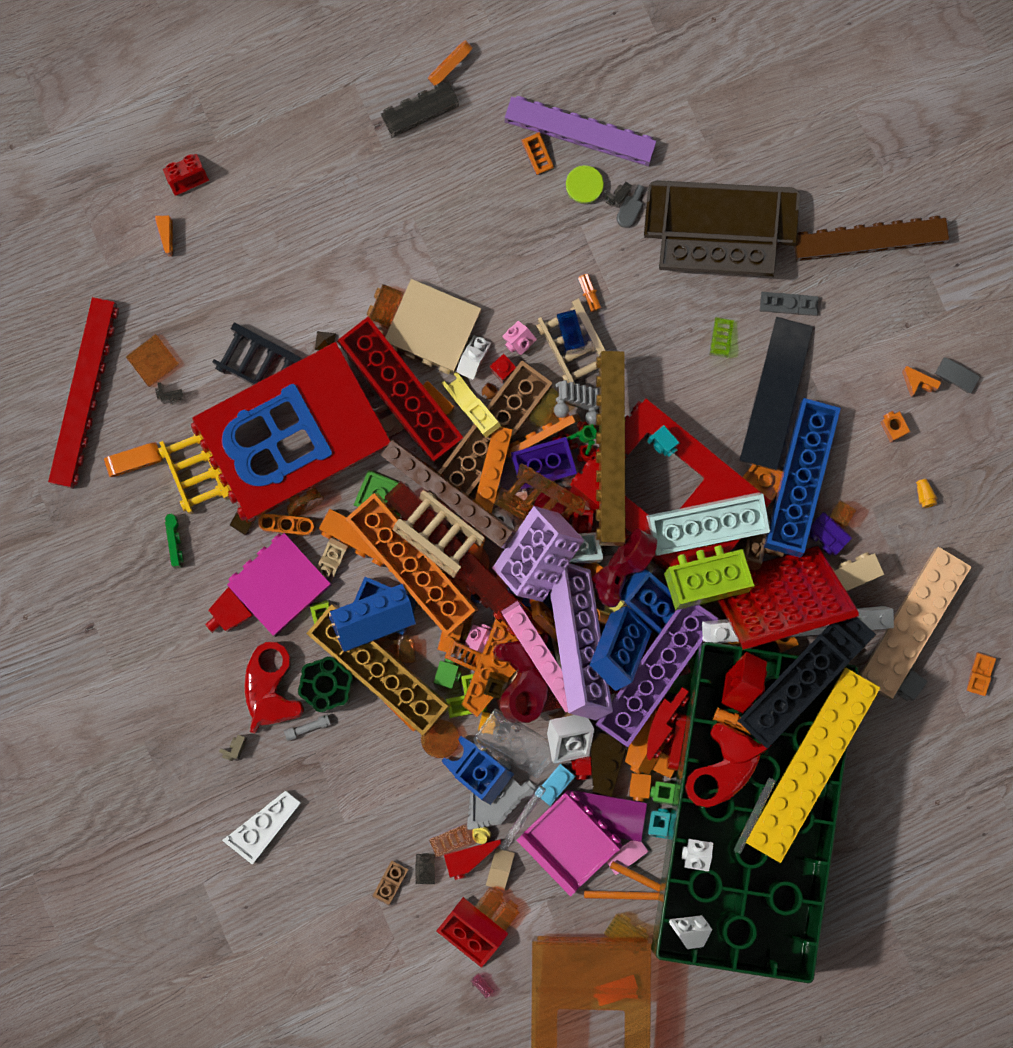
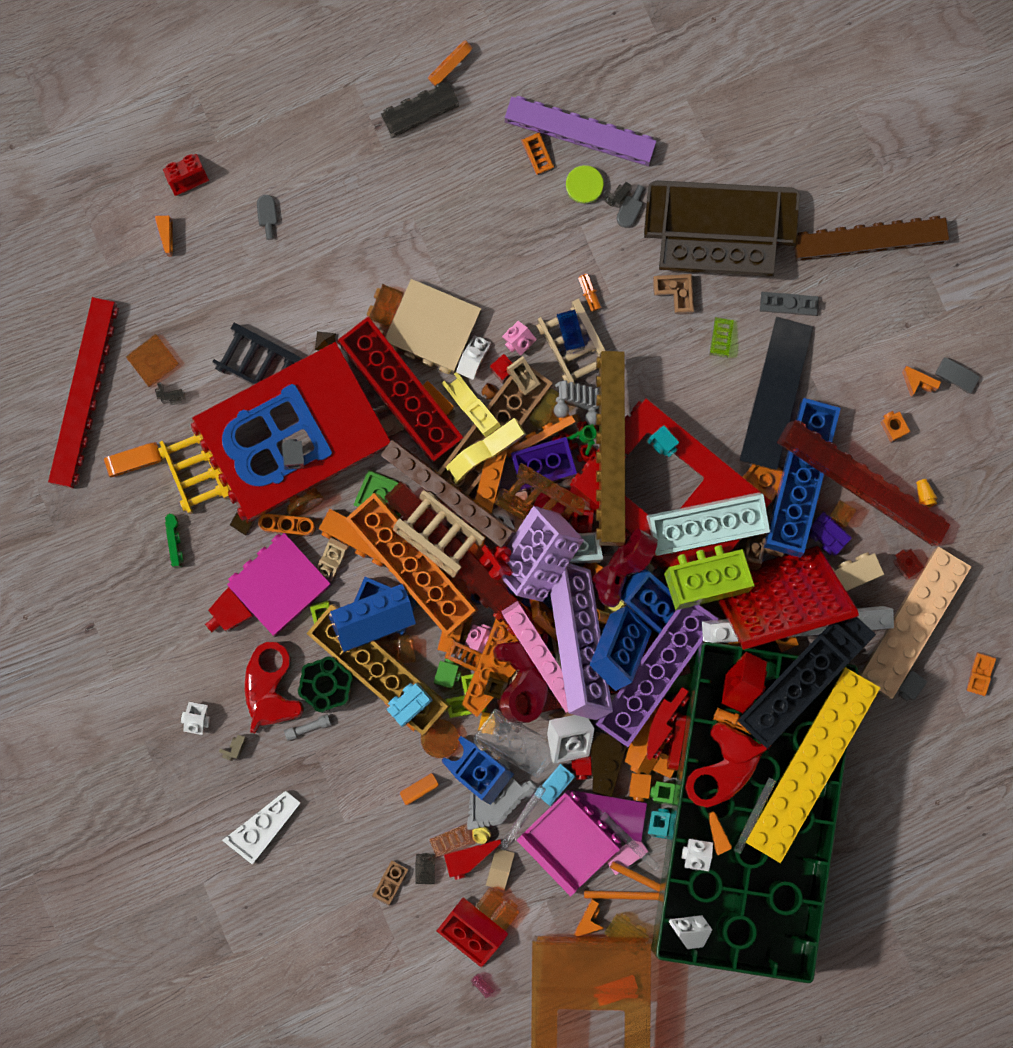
none -> white brick [181,702,210,735]
none -> dark grey piece [257,195,278,240]
none -> dark grey brick [282,439,304,470]
none -> medium azure brick [387,683,433,727]
none -> orange slope [400,773,439,805]
none -> light yellow piece [445,418,526,484]
none -> red hips [479,545,513,580]
none -> tan slope [507,356,540,395]
none -> orange slope [574,899,604,936]
none -> clear bar [600,812,660,871]
none -> medium nougat brick [653,274,694,315]
none -> orange slope [709,811,732,855]
none -> clear red brick [777,420,950,546]
none -> clear red brick [893,549,924,580]

